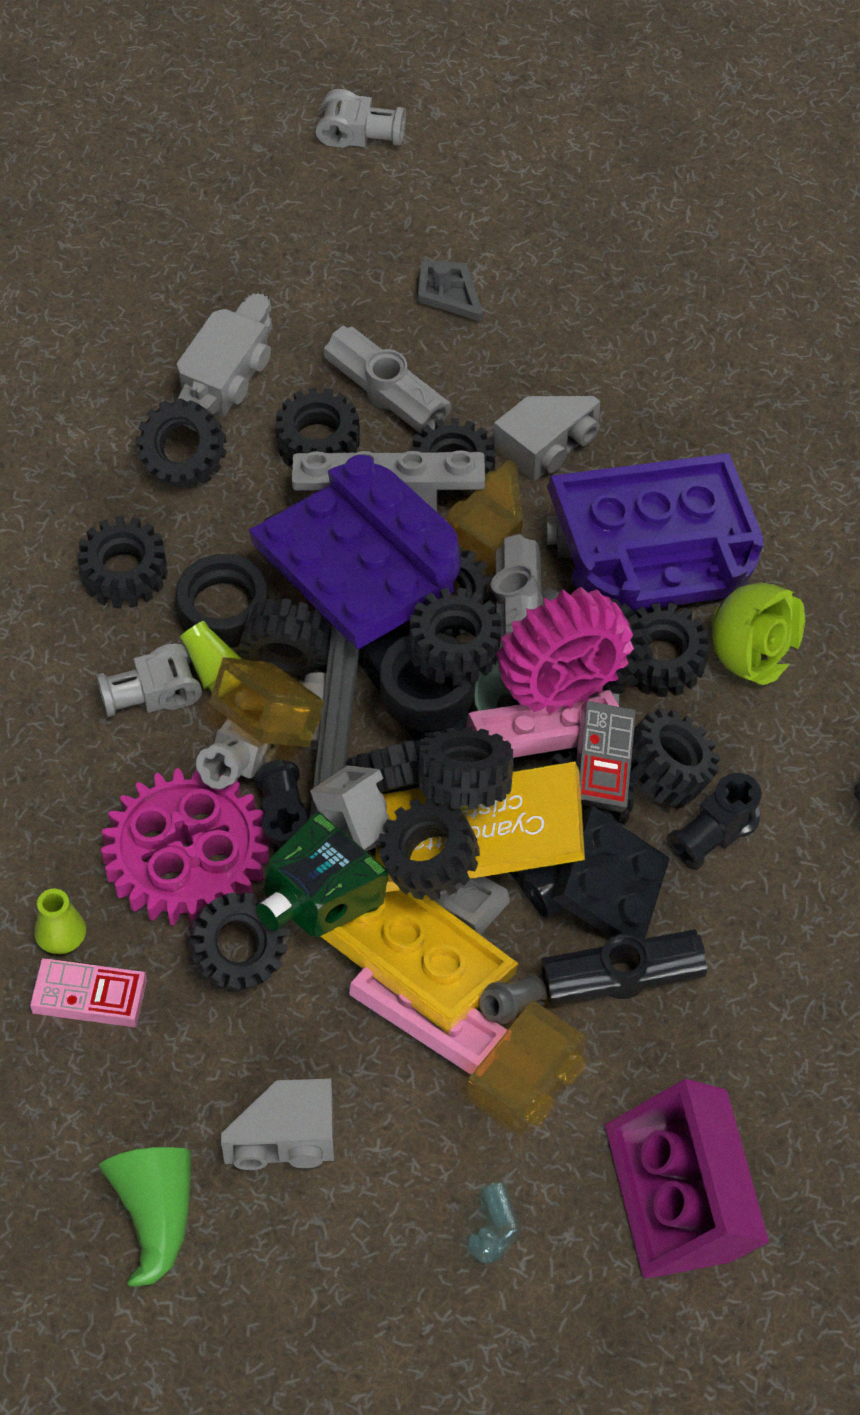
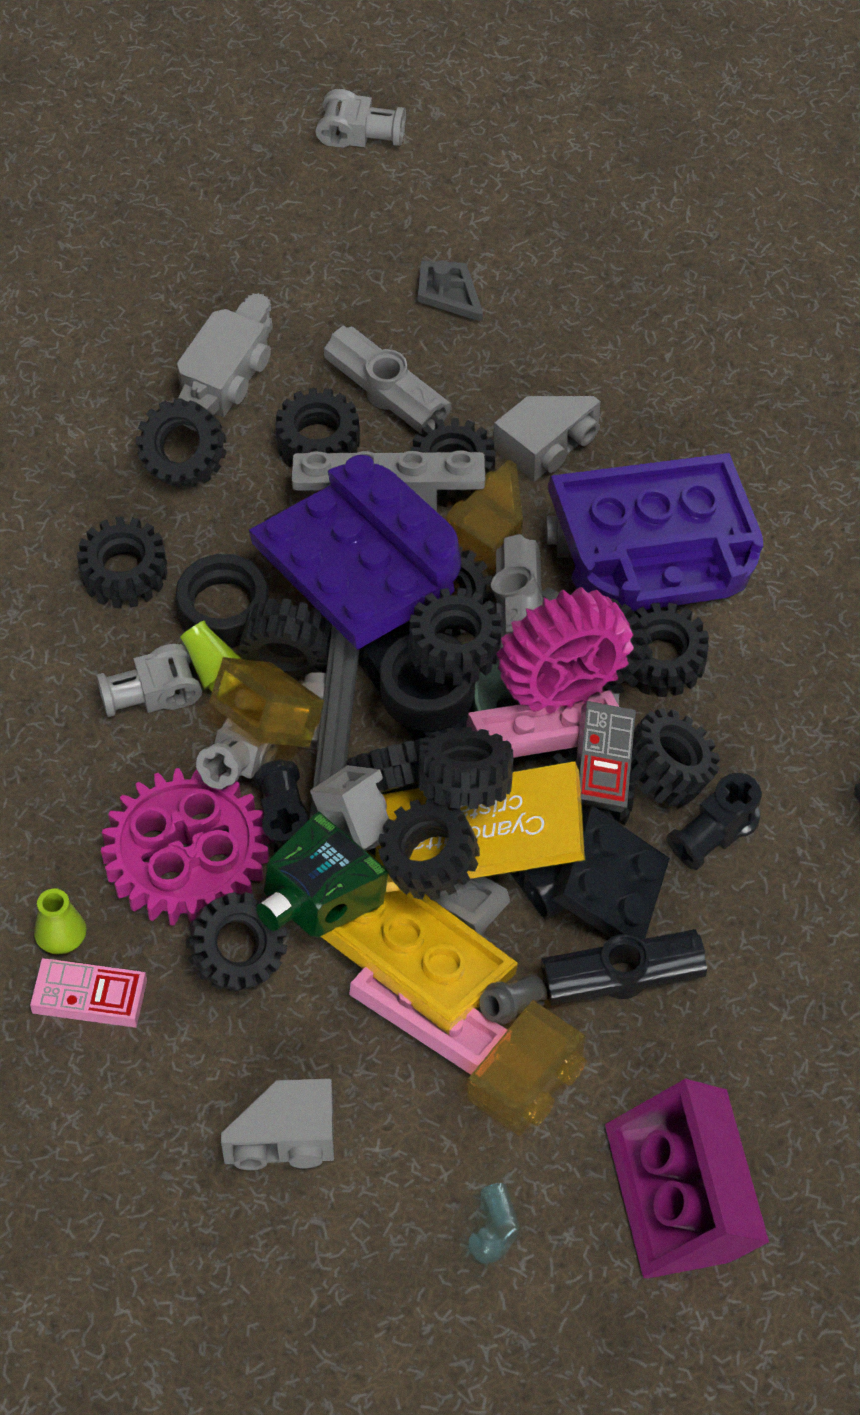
bright green hat [98,1147,191,1287] -> none
lime cylinder [711,582,805,685] -> none

